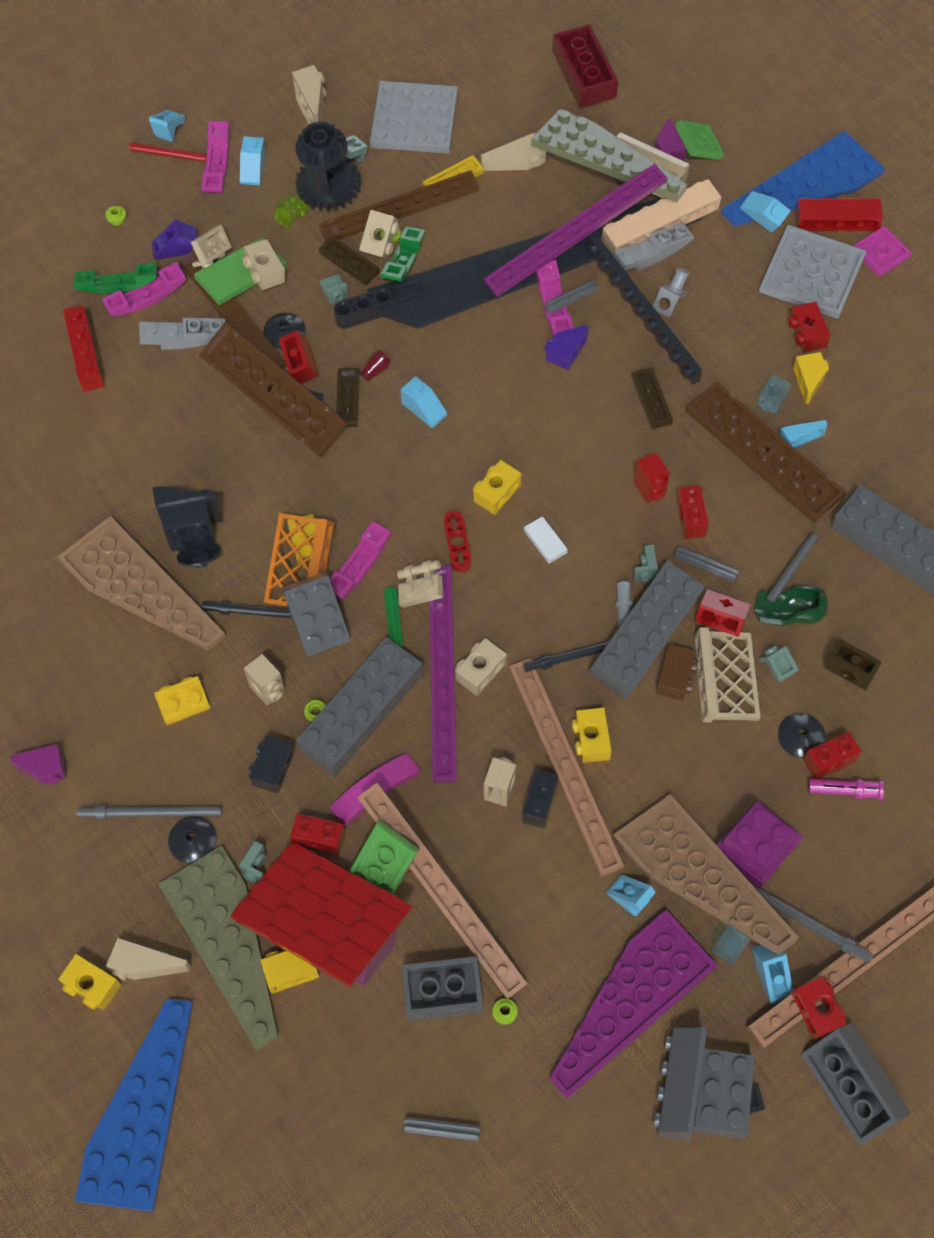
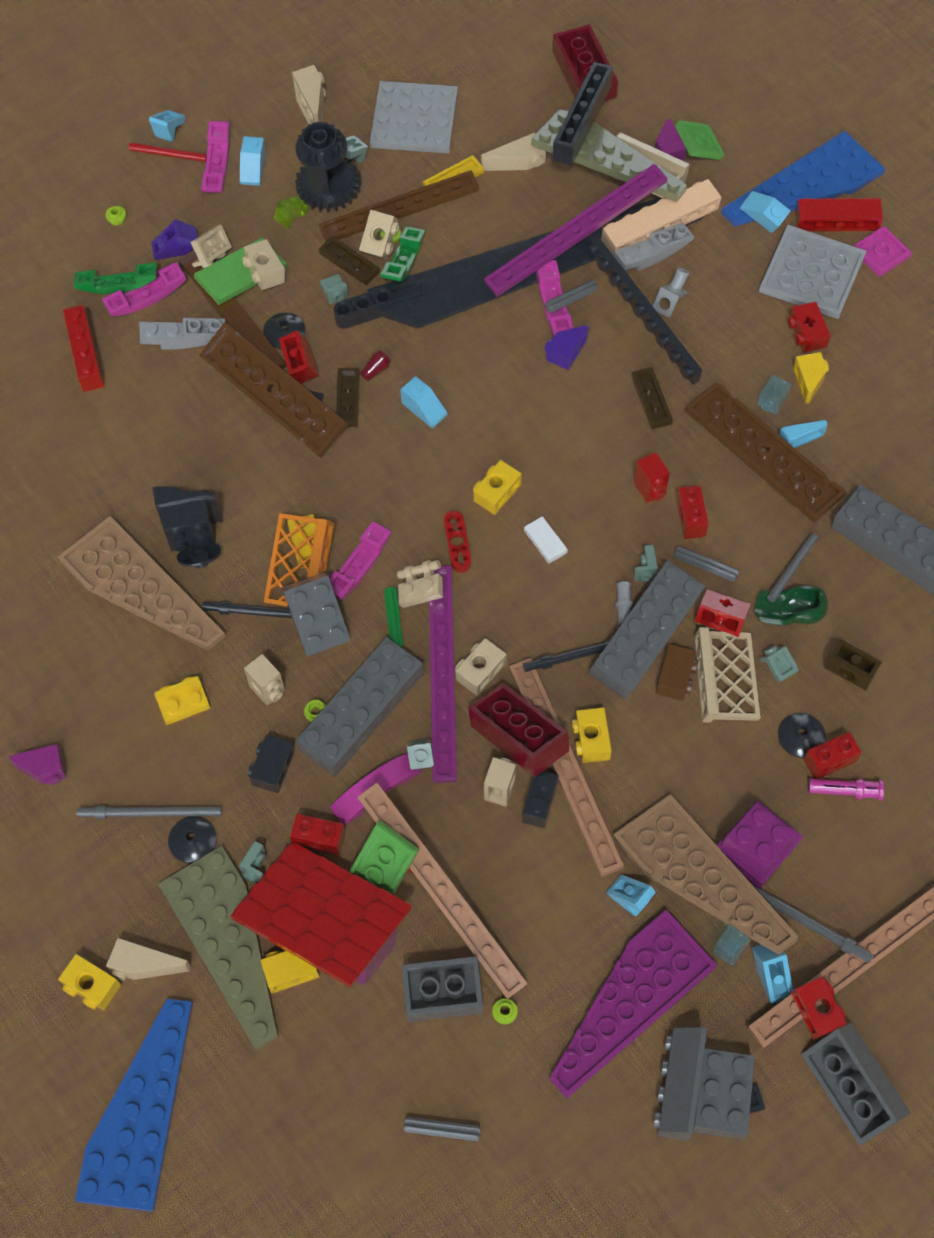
none -> bracket [407,739,434,770]
none -> dark red brick [468,683,569,777]
none -> black brick [553,62,613,166]

